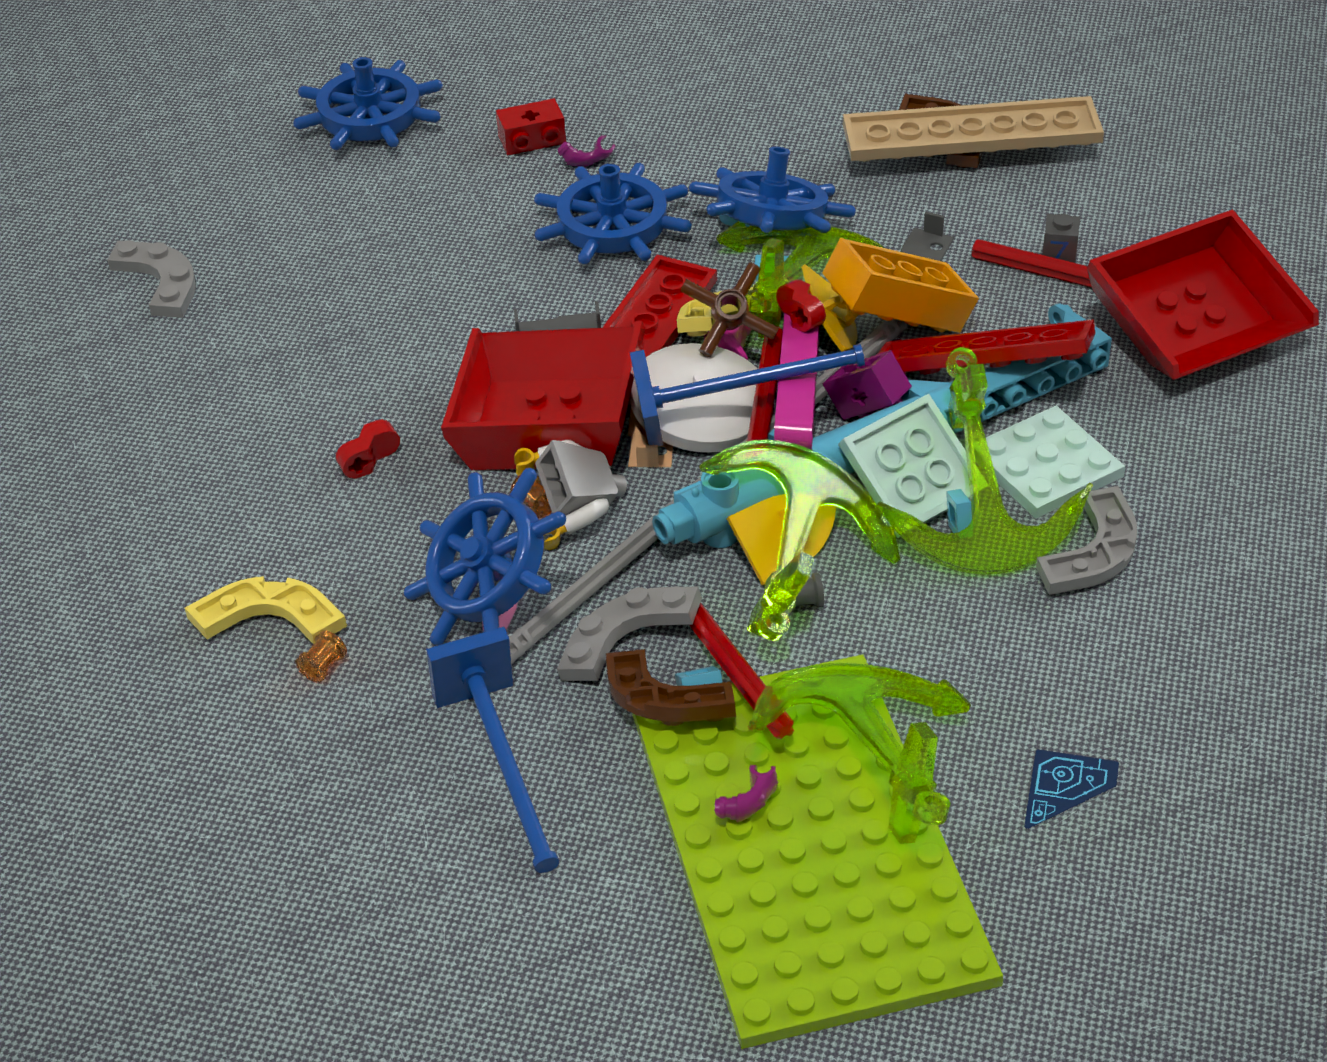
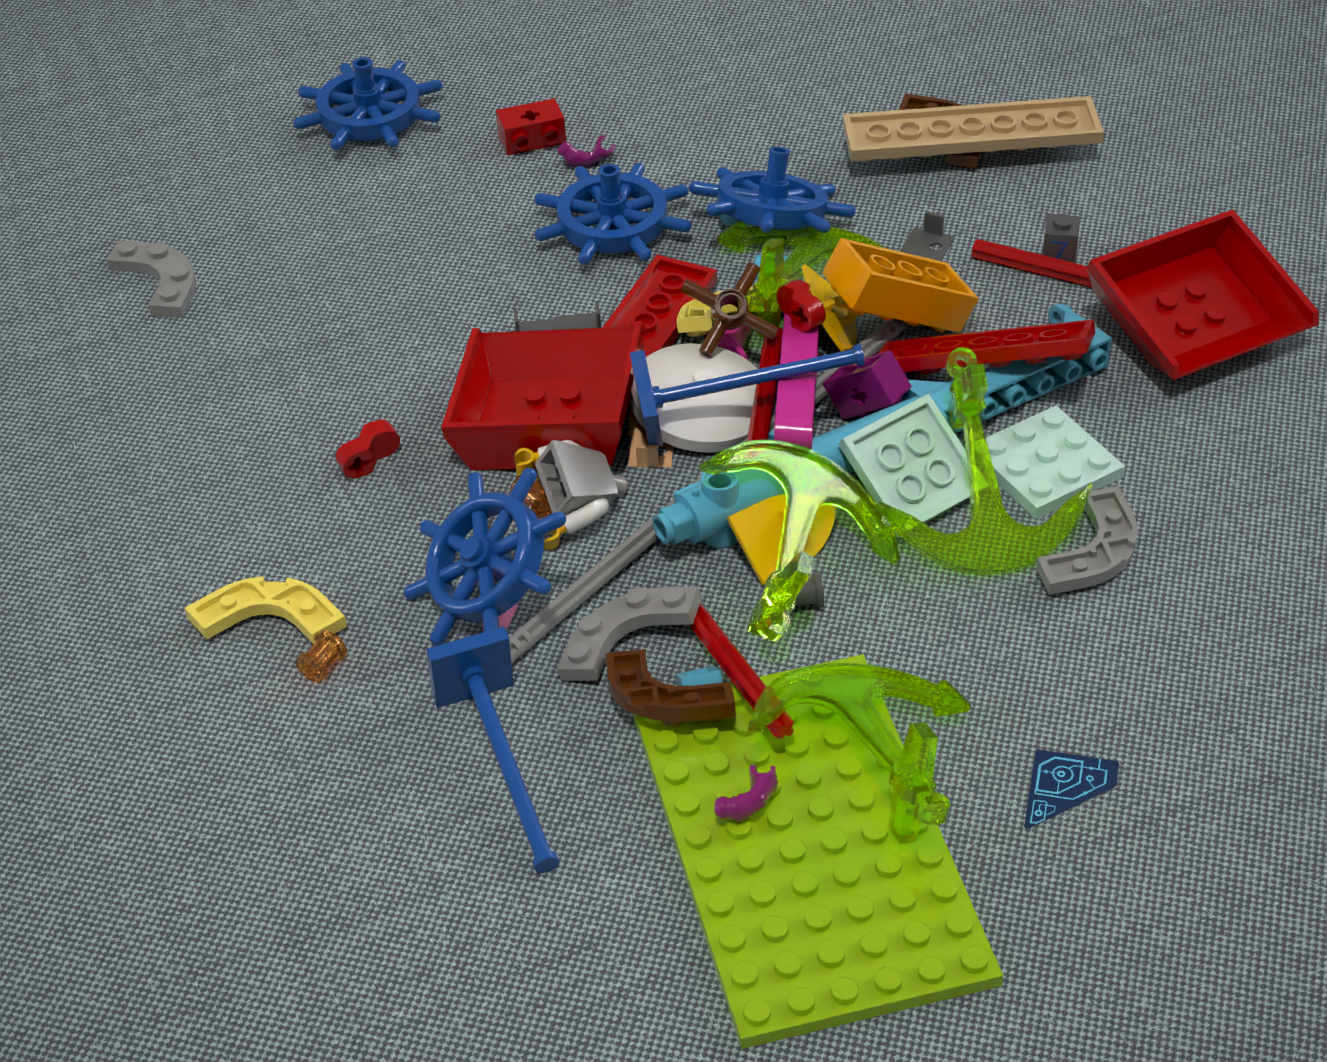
medium azure tile [946,489,973,539] -> none

